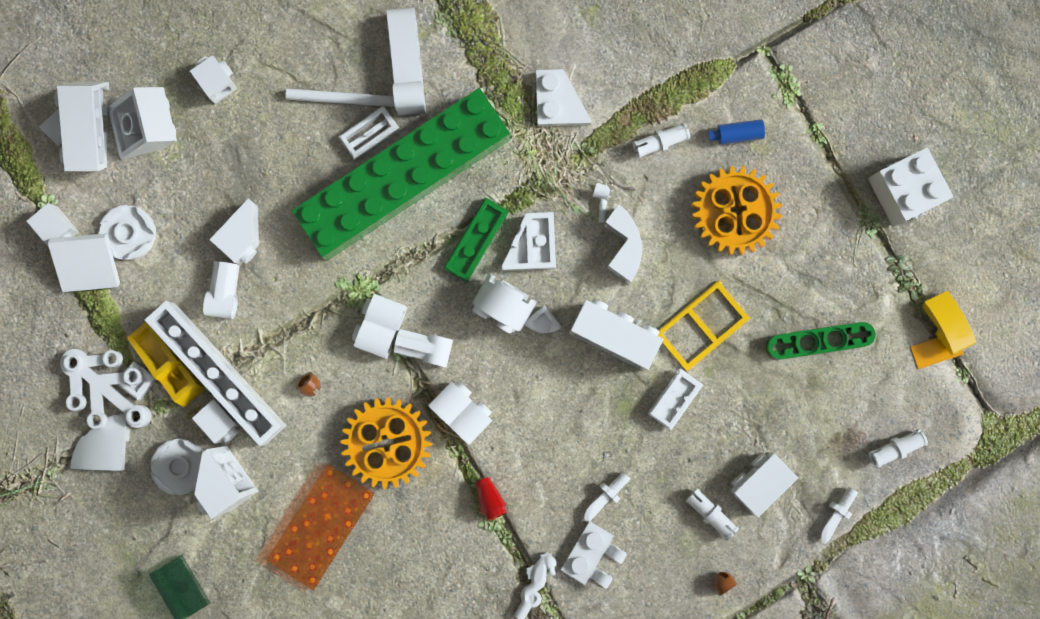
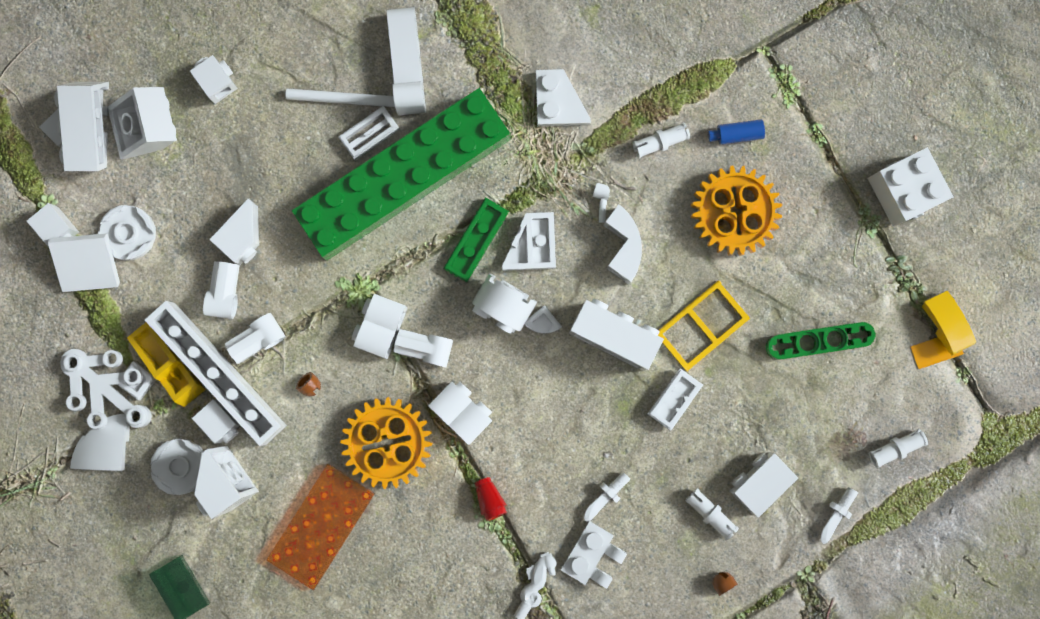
none -> white piece [225,313,286,364]

